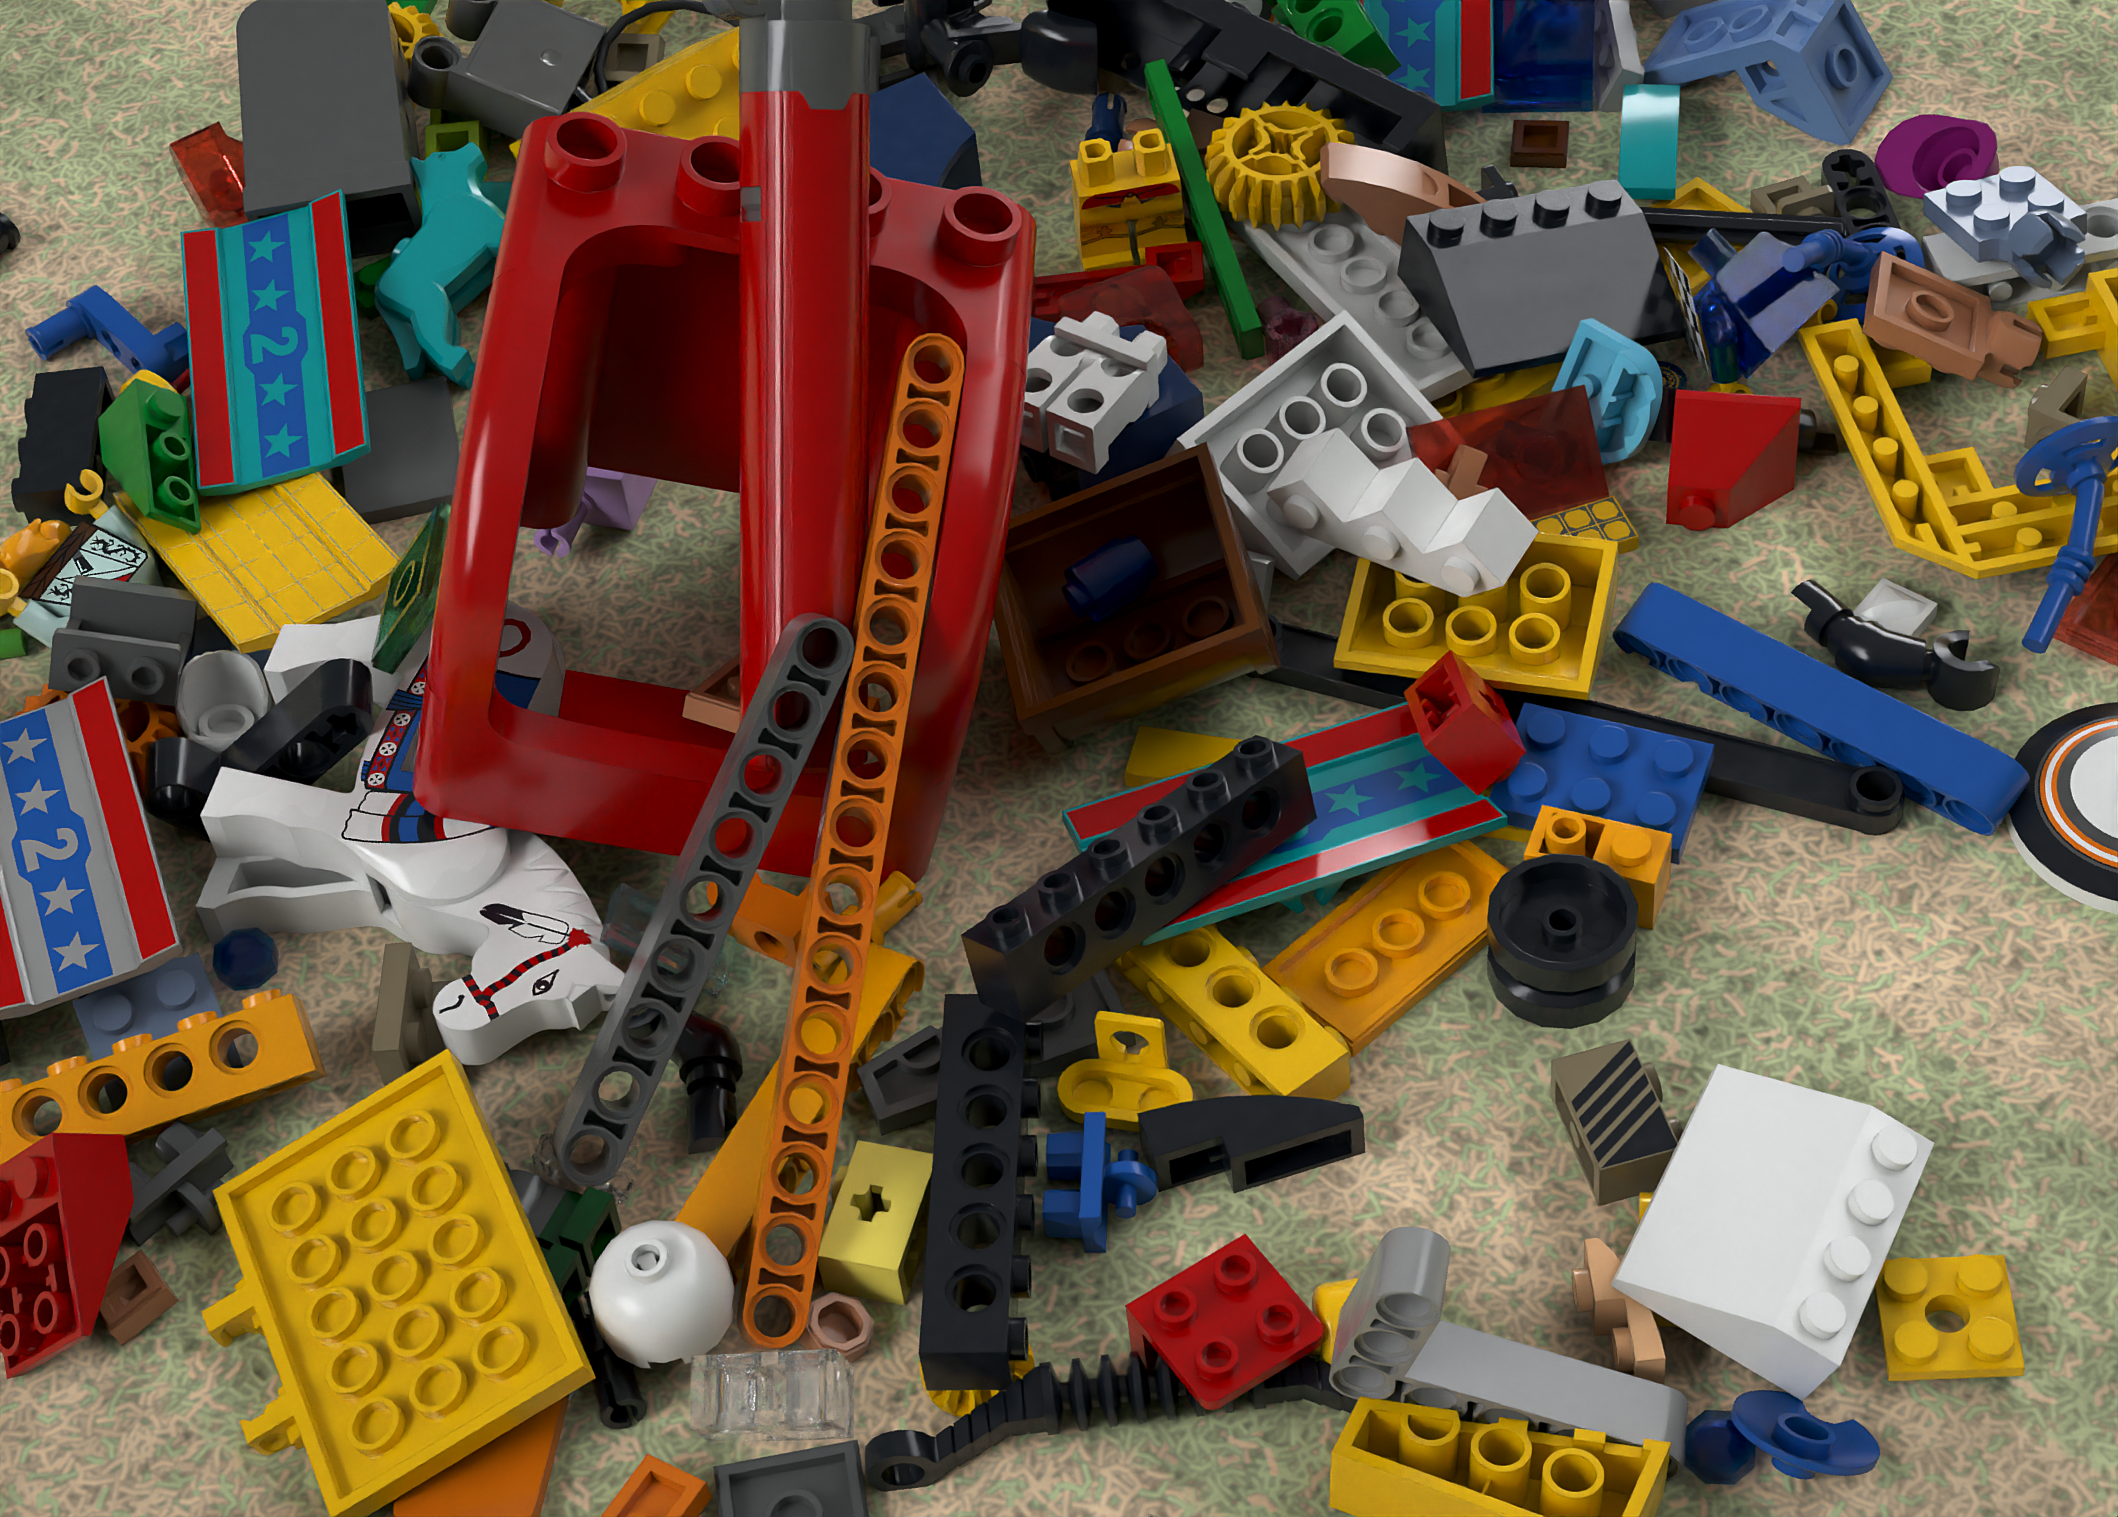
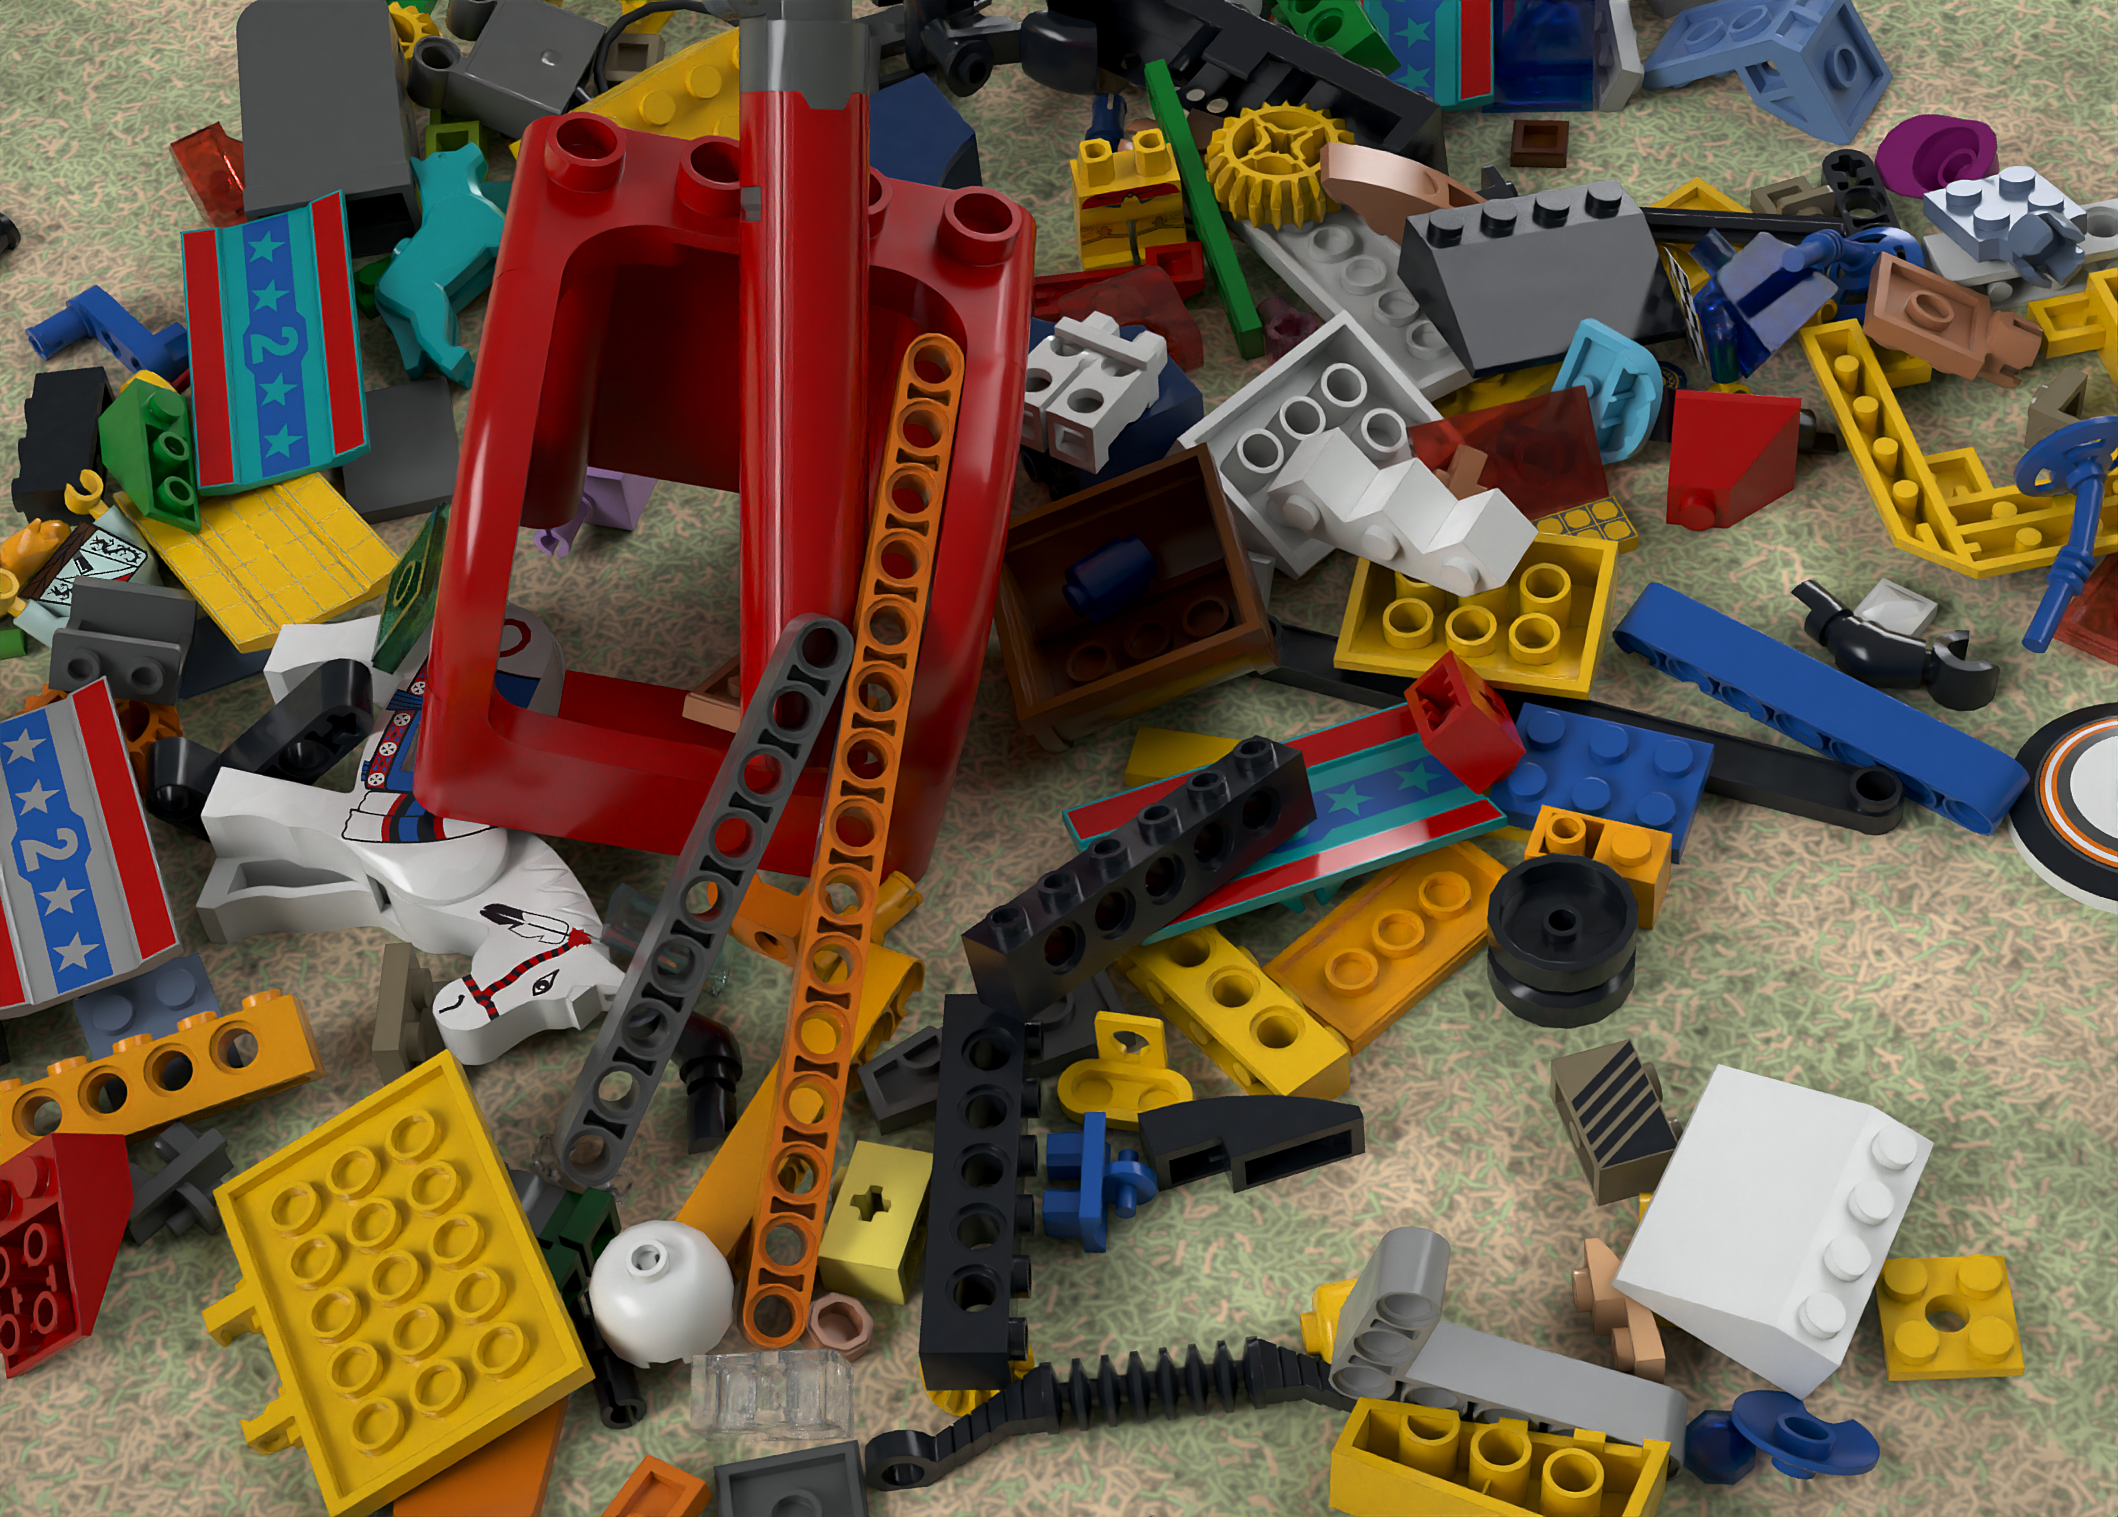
nougat tile [98,1249,179,1346] -> none
white hair [175,650,273,754] -> none
clear blue tile [212,927,279,991] -> none
red bracket [1125,1234,1324,1410] -> none
teal slope [1618,84,1680,200] -> none

